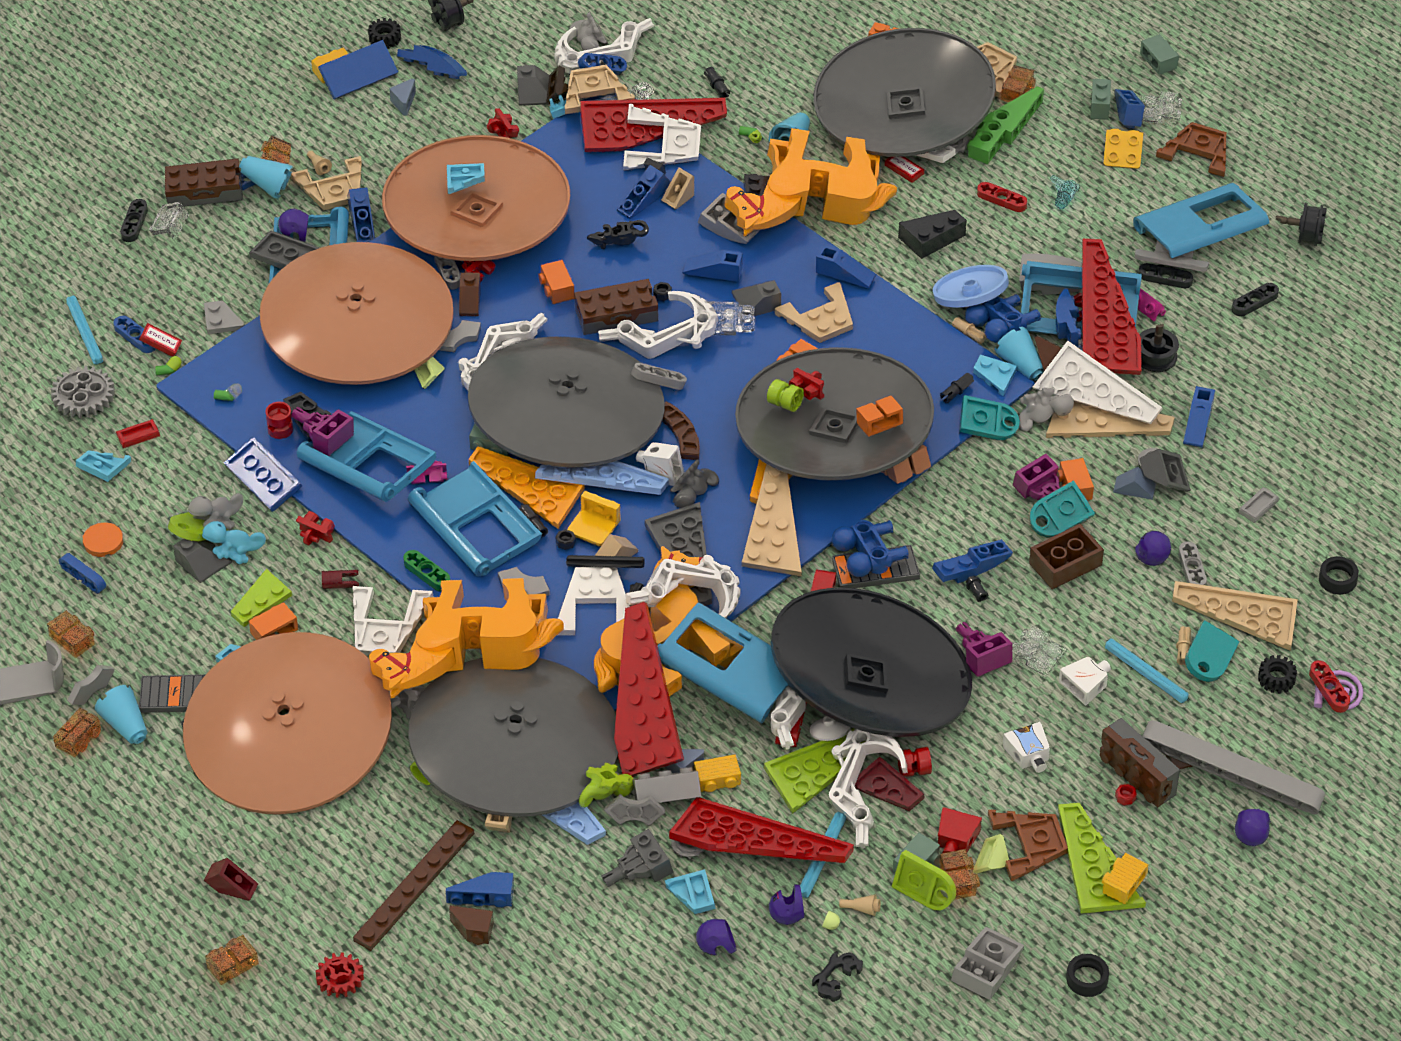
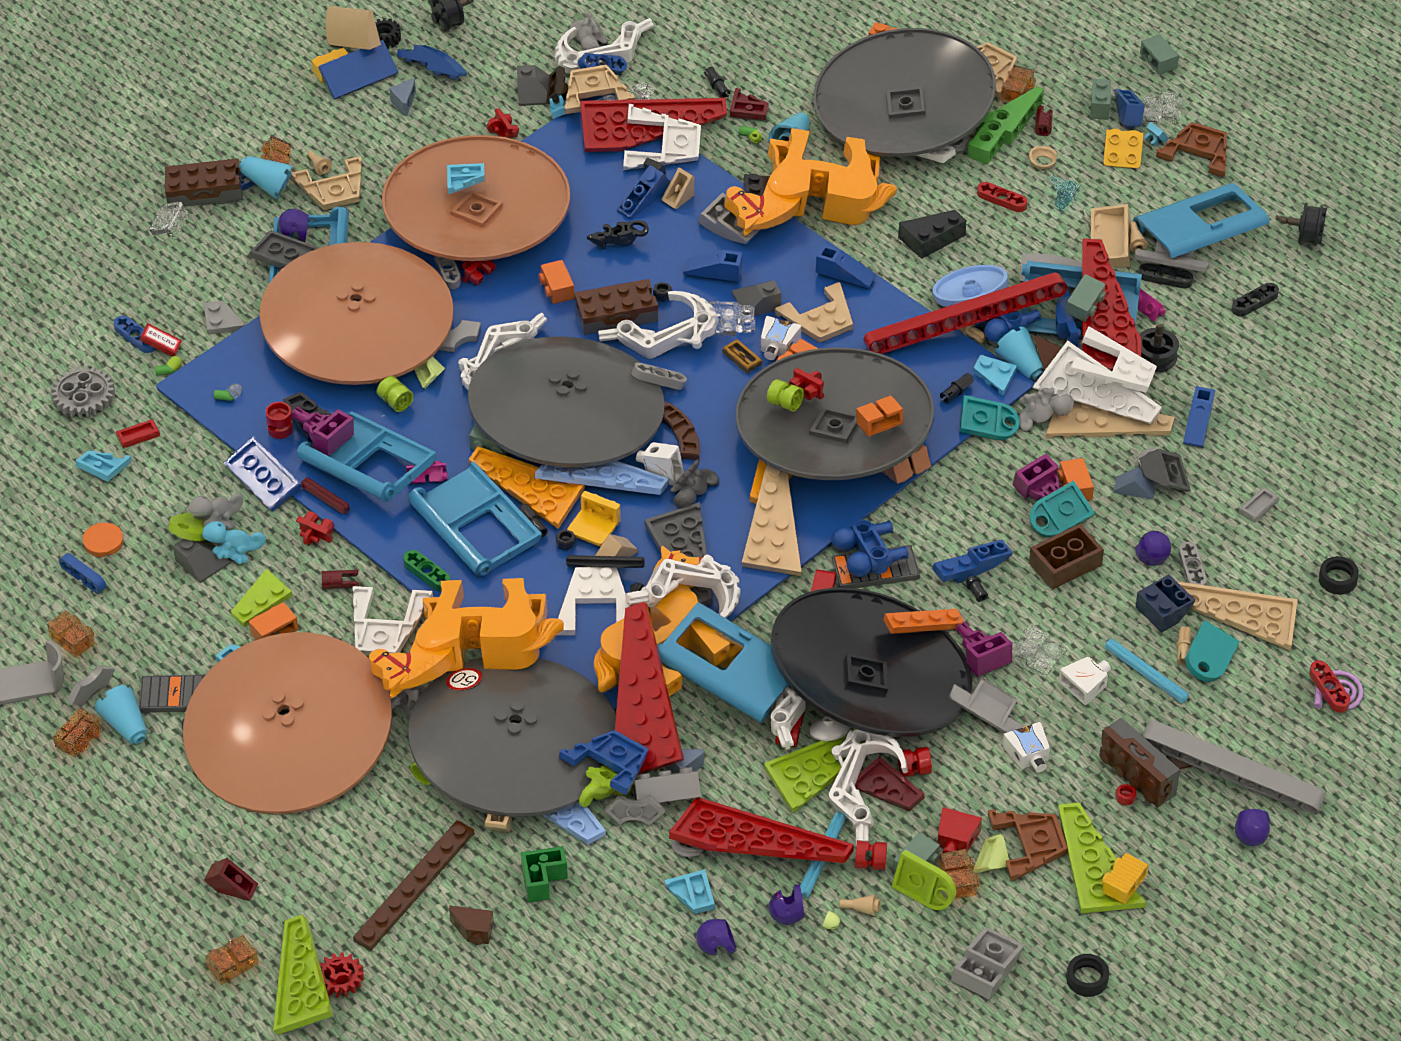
medium azure axle [66,295,103,365] -> none
black beam [120,199,148,242] -> none
blue slope [347,187,375,242] -> none
blue slope [445,872,514,908] -> none
reddish brown slope [459,273,481,316] -> none
light grey tile [498,567,550,596] -> none
dark grey brick [601,828,674,887] -> none
yellow brick [694,754,741,792] -> none
black helmet [812,951,863,1002] -> none
tile [885,156,925,183] -> none
black tyre [1258,655,1297,694] -> none
none -> lime wing [273,914,333,1035]
none -> dark red axle [301,477,350,514]
none -> tan slope [326,6,381,50]
none -> lime wheel [377,376,414,412]
none -> sticker [446,668,482,690]
none -> green brick [521,846,568,902]
none -> blue wing [559,730,648,795]
none -> pearl gold tile [722,339,762,374]
none -> dark red wing [730,88,769,121]
none -> white torso [761,316,801,360]
none -> red wheel [855,840,887,871]
none -> red beam [863,273,1068,354]
none -> orange plate [883,609,965,634]
none -> light grey plate [949,676,1025,733]
none -> tan piece [1029,146,1057,169]
none -> dark red hinge [1035,105,1053,136]
none -> sand green brick [1065,274,1106,322]
none -> white wing [1069,326,1157,393]
none -> tan slope [1091,204,1130,267]
none -> tan cone [1129,222,1148,252]
none -> dark blue slope [1135,574,1195,633]
none -> medium azure tile [1144,122,1169,146]

